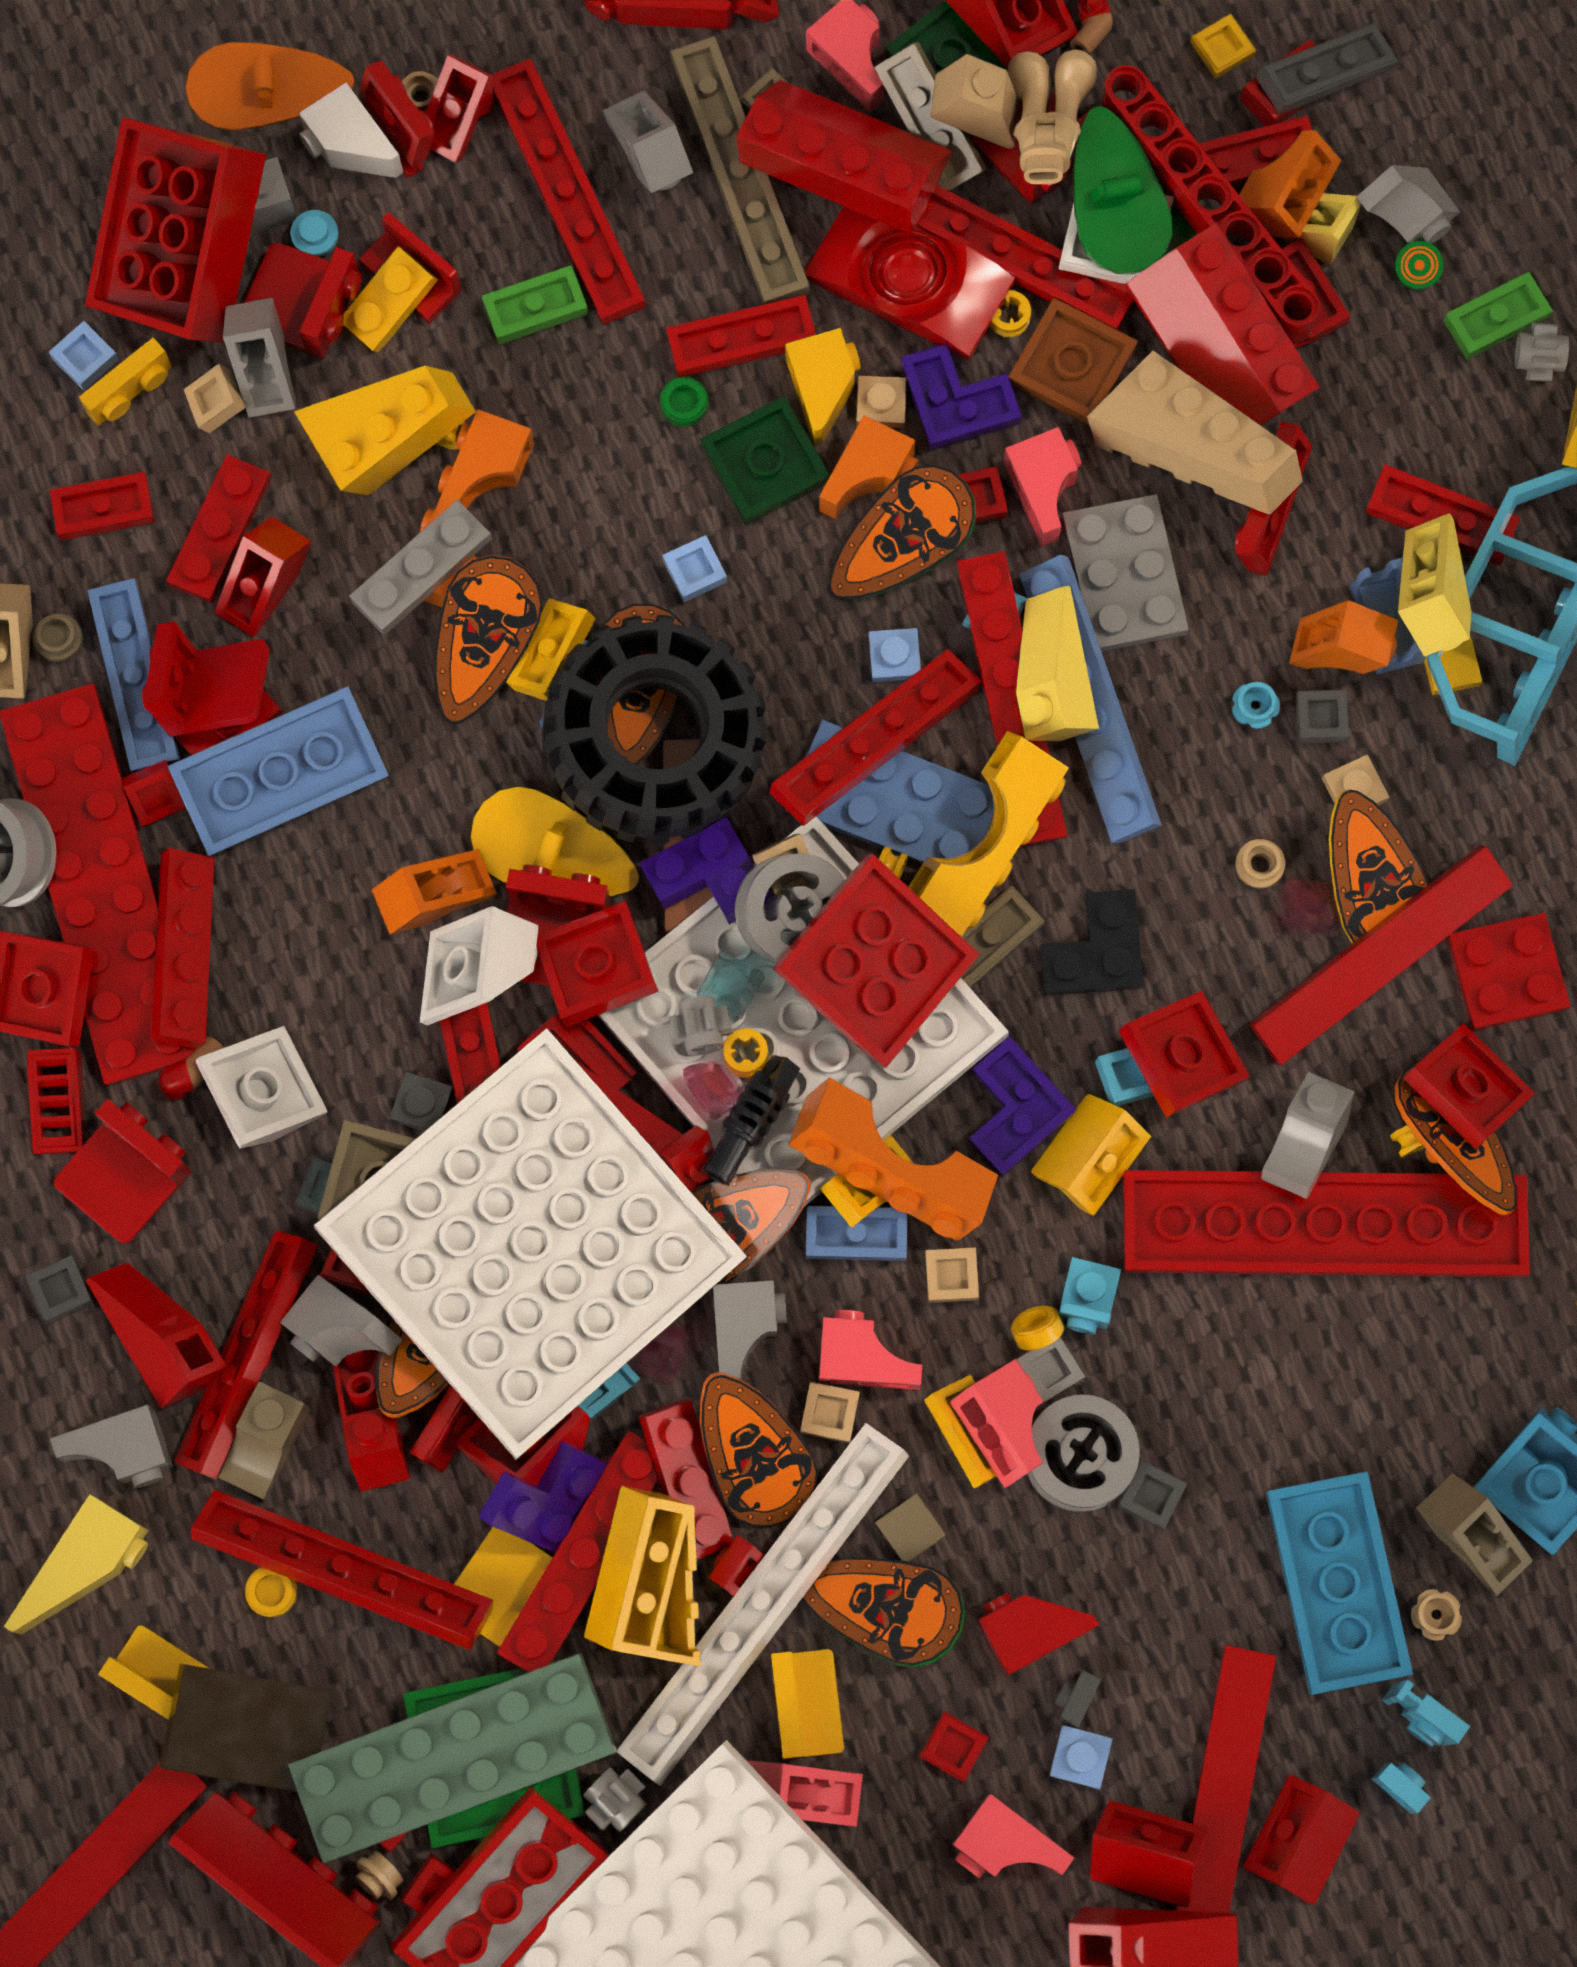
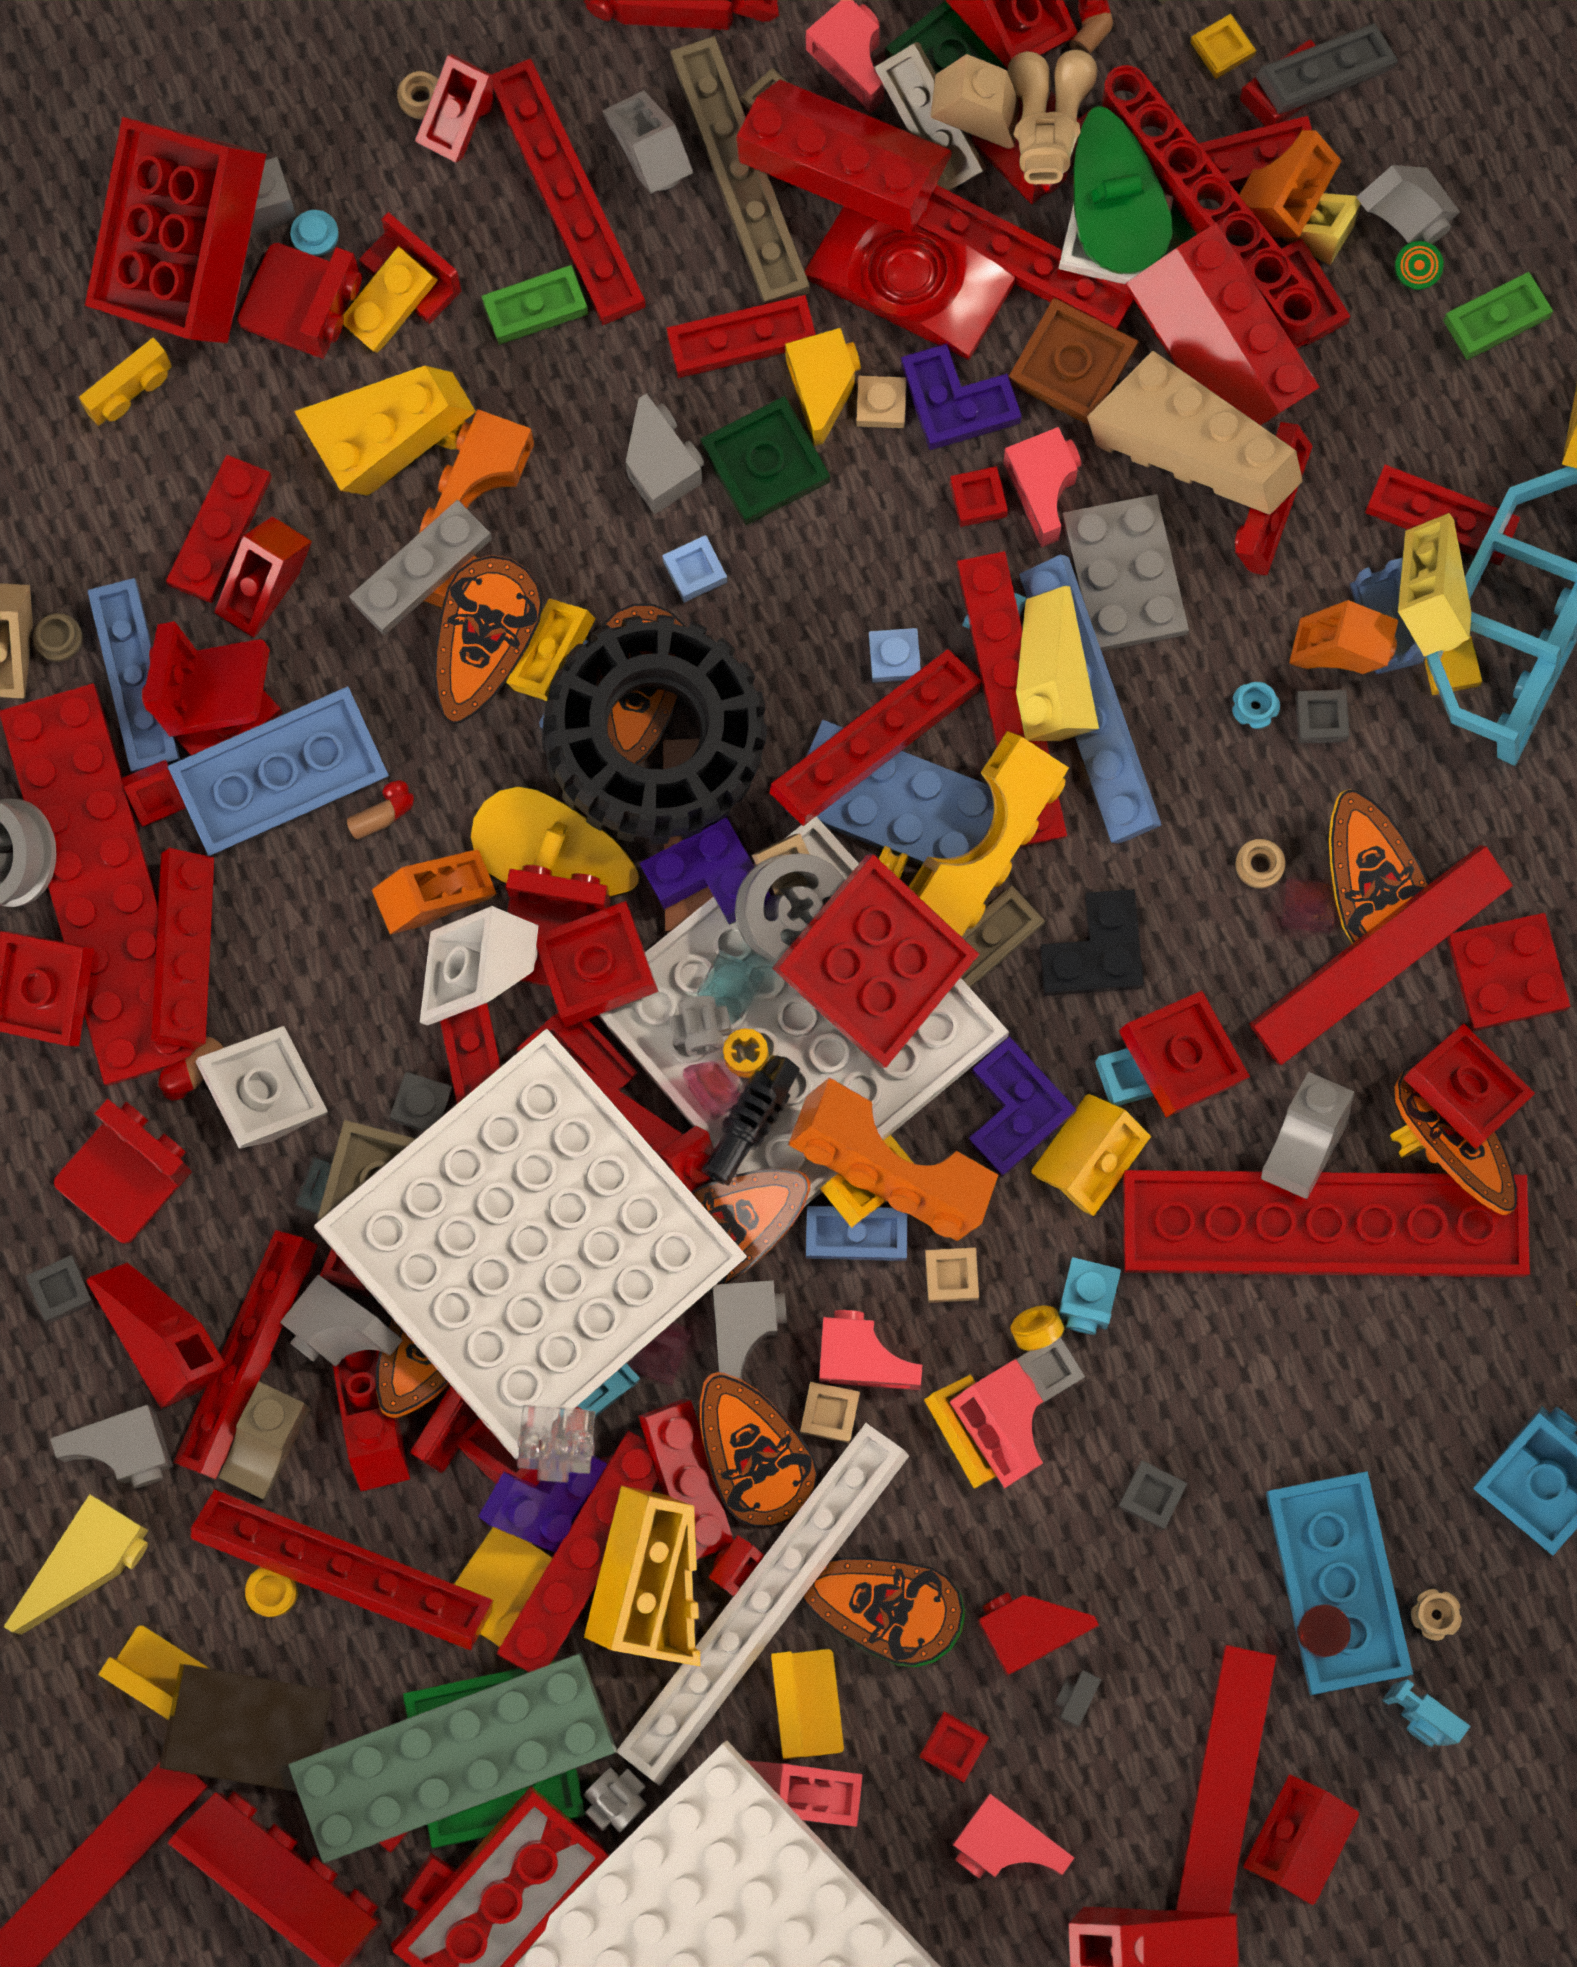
red slope [27,1048,84,1155] -> none
light blue plate [49,321,119,391] -> none
red plate [50,472,156,541] -> none
tan plate [183,364,246,433] -> none
orange shield [186,42,355,130] -> none
light grey arch [223,298,296,418] -> none
white slope [299,83,404,178] -> none
tan plate [355,1851,403,1900] -> none
red plate [358,60,435,178] -> none
green tile [660,377,708,427] -> none
orange arch [819,415,919,519] -> none
shield [828,465,976,599] -> none
dark tan tile [875,1493,946,1562] -> none
yellow bush [990,290,1031,337] -> none
light grey wheel [1027,1395,1140,1512] -> none
light blue plate [1049,1725,1113,1790] -> none
red panel [1090,1800,1209,1907] -> none
tan plate [1322,754,1390,805] -> none
medium azure plate [1372,1762,1431,1814] -> none
dark tan arch [1416,1473,1533,1596] -> none
light grey gear [1515,323,1569,382] -> none
none -> arm [347,780,414,840]
none -> clear brick [517,1405,595,1483]
none -> light grey slope [626,393,704,515]
none -> clear red tile [1297,1604,1351,1658]

